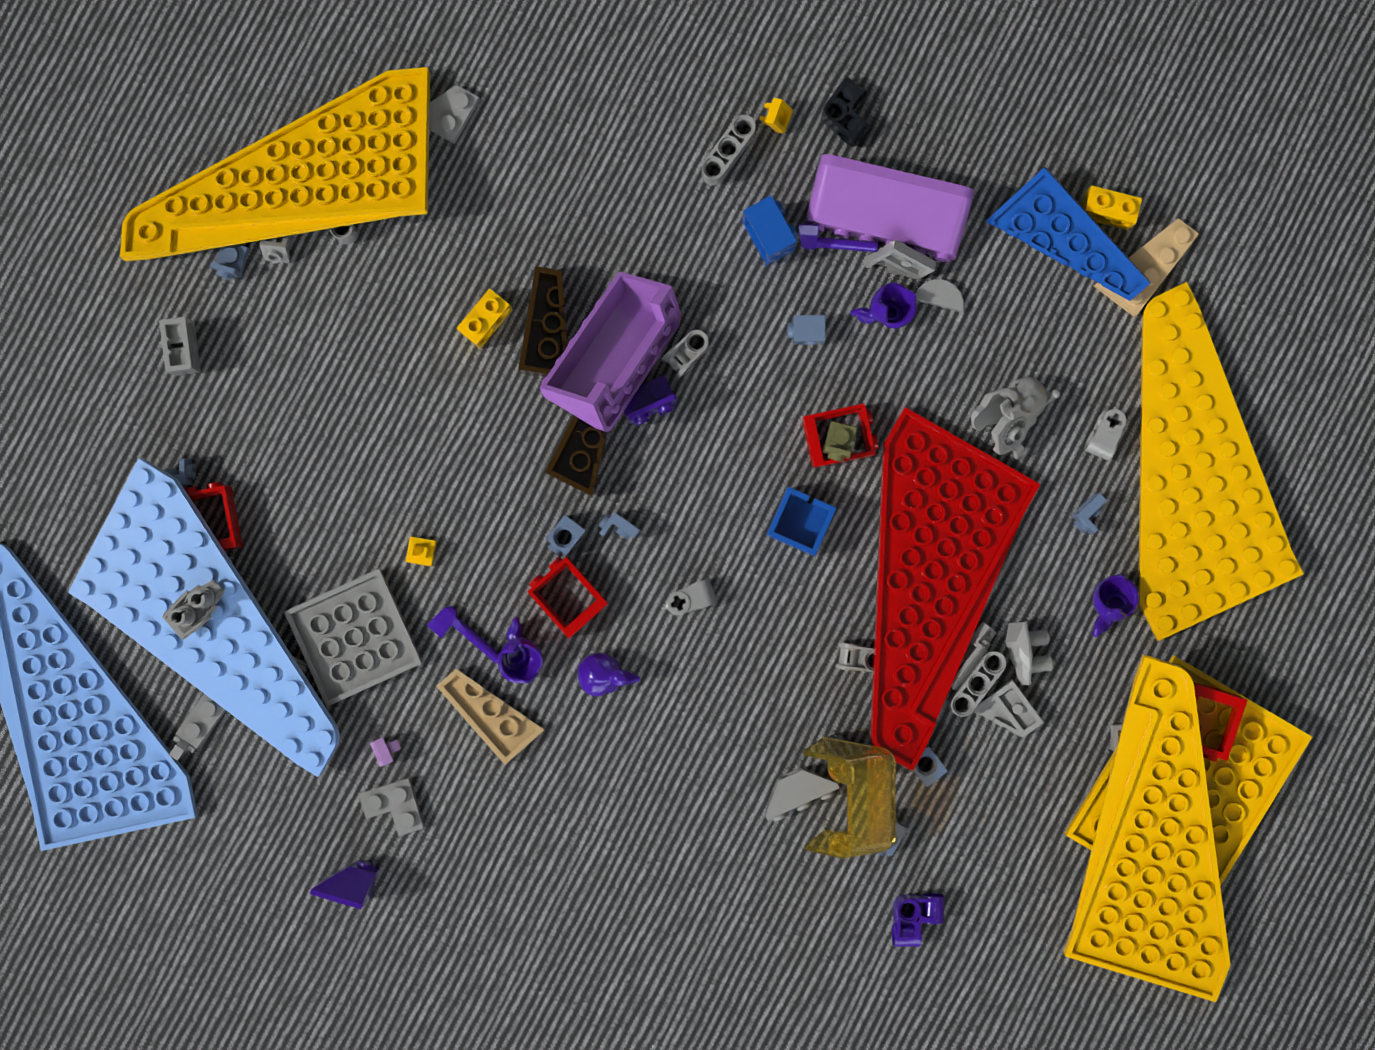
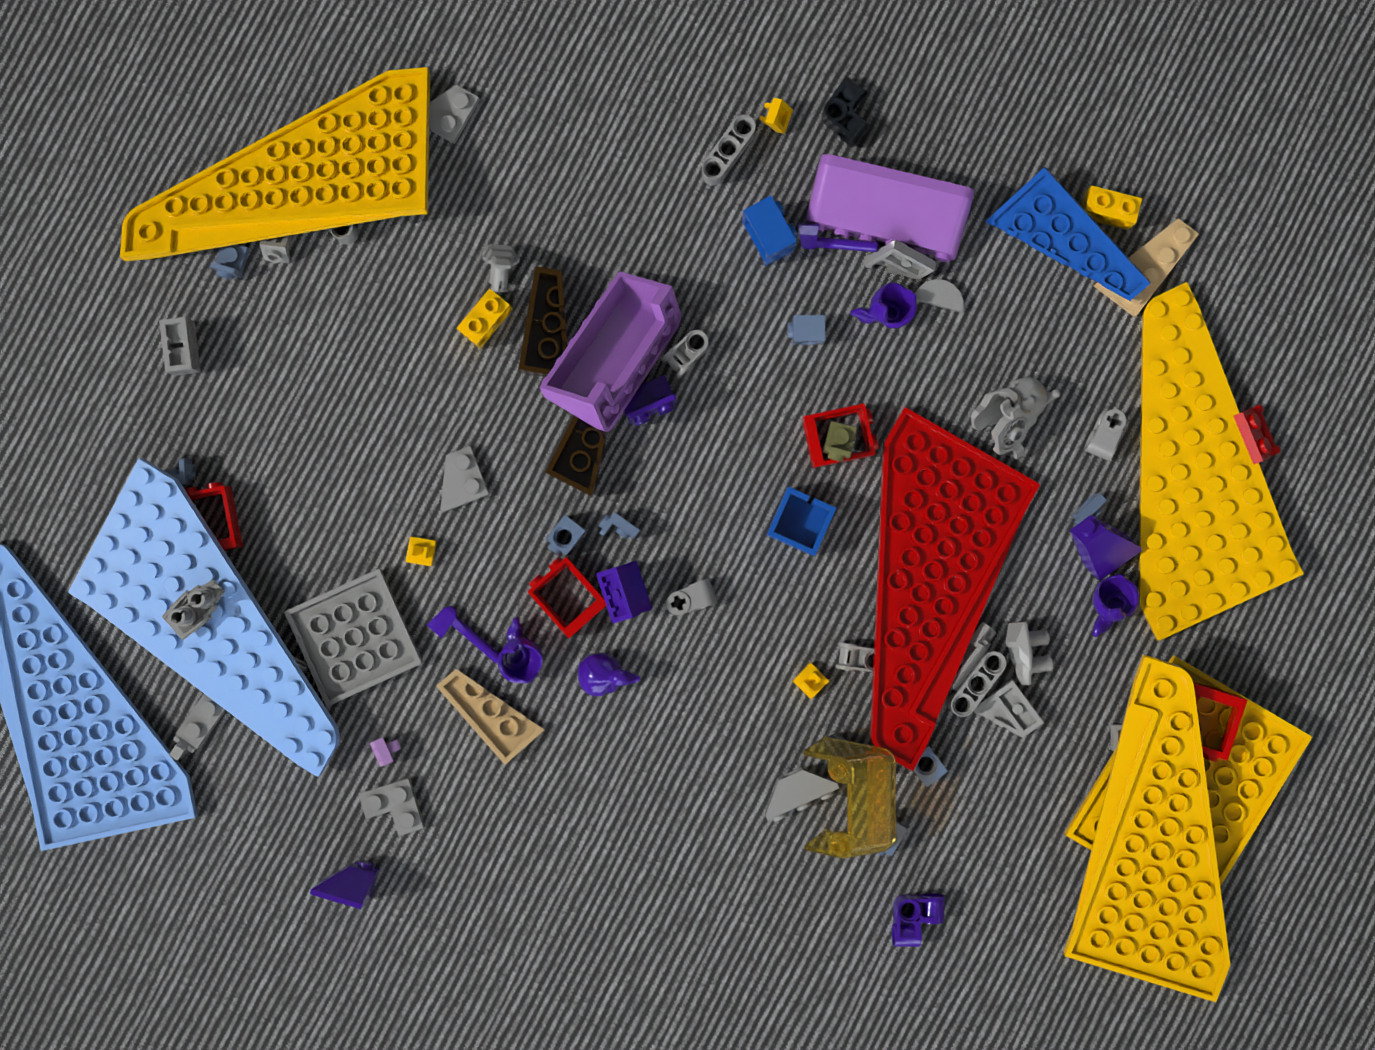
none -> light grey wing [441,446,490,513]
none -> light grey connector [482,244,519,292]
none -> dark purple bracket [596,561,652,624]
none -> yellow tile [792,662,829,699]
none -> dark purple slope [1070,515,1142,581]
none -> red plate [1234,404,1281,465]

